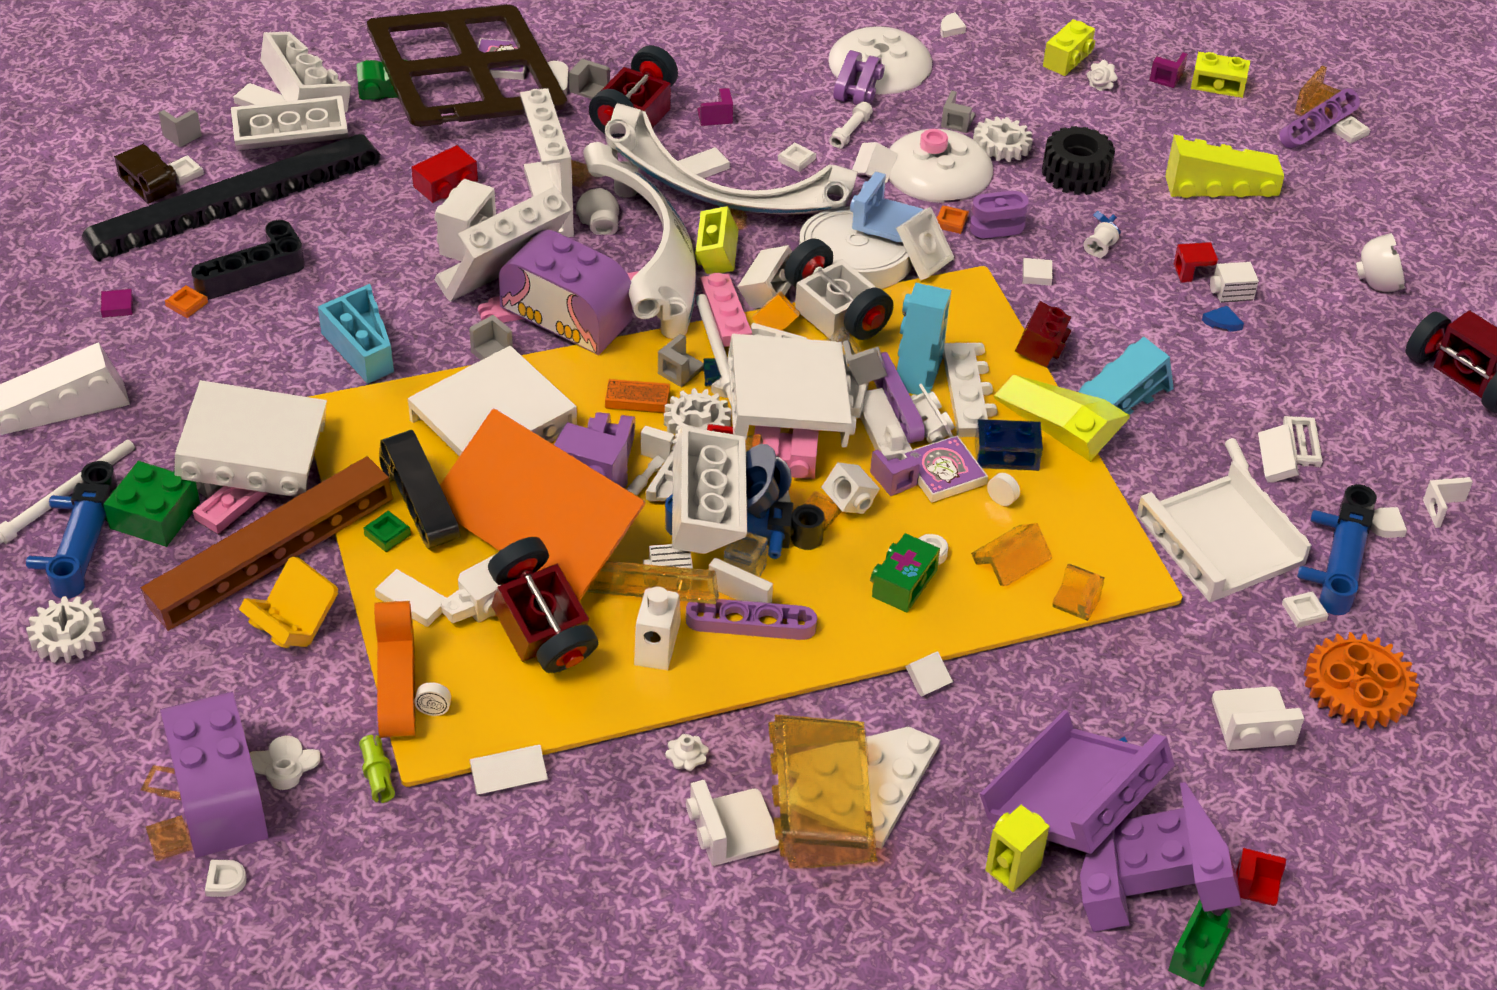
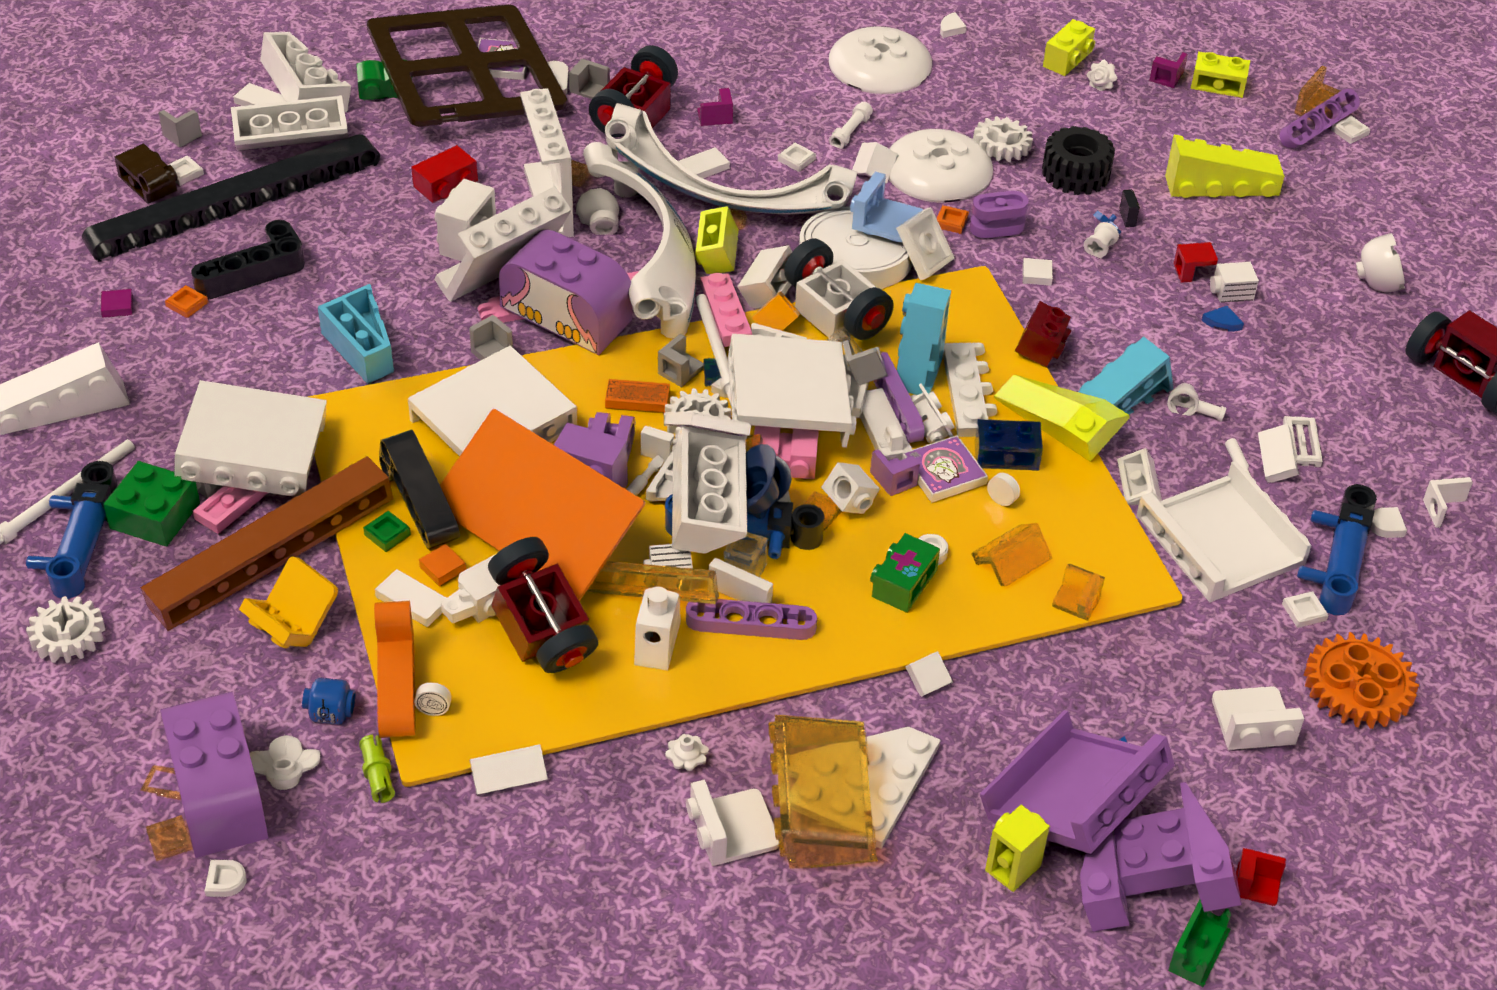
medium lavender brick [833,50,885,105] -> none
bright pink tile [920,129,948,154] -> none
light grey panel [941,90,975,133] -> none
none -> blue head [302,677,356,725]
none -> orange tile [419,544,466,586]
none -> white tile [665,412,751,436]
none -> white slope [1117,448,1162,505]
none -> black tile [1119,189,1140,227]
none -> white bar [1167,383,1226,422]

